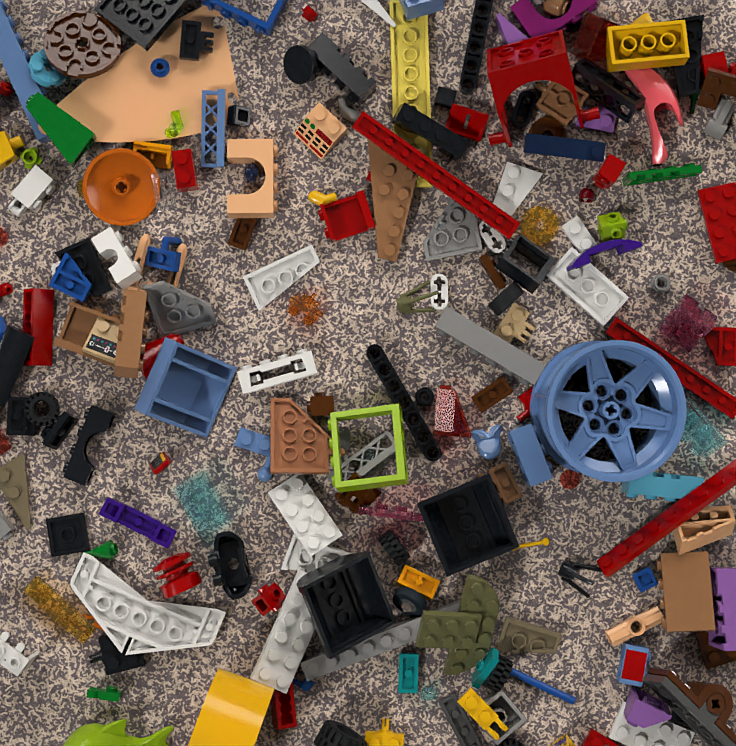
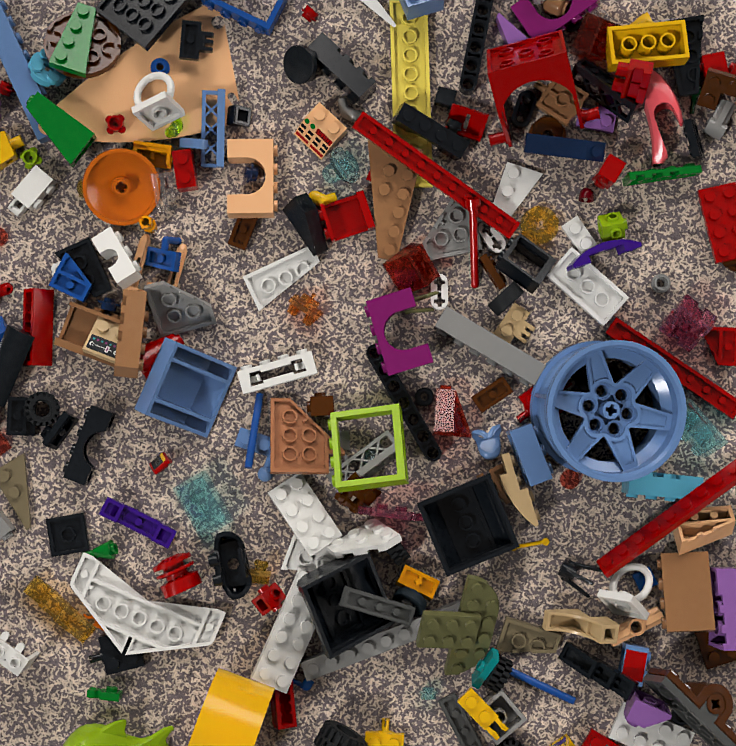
teal plate [398,653,419,693] -> none
none -> wing [49,2,97,78]
none -> dark blue plate [98,297,121,311]
none -> red plate [105,114,126,135]
none -> white tile [131,72,185,131]
none -> light orange pin [139,216,157,233]
none -> medium blue beam [179,138,208,150]
none -> blue bar [245,393,264,469]
none -> clear yellow piece [250,559,271,584]
none -> black slope [283,193,328,256]
none -> clear light blue tile [322,147,360,184]
none -> white plate [327,518,402,559]
none -> dark grey tile [339,586,416,626]
none -> magenta arch [364,287,434,376]
none -> clear red slope [382,243,440,292]
none -> black plate [445,118,463,134]
none -> red piece [465,197,481,288]
none -> tan slope [498,452,541,526]
none -> tan arch [542,609,619,644]
none -> black slope [558,641,639,700]
none -> white tile [597,563,653,620]
none -> red hips [611,58,654,104]
none -> black plate [683,118,705,160]

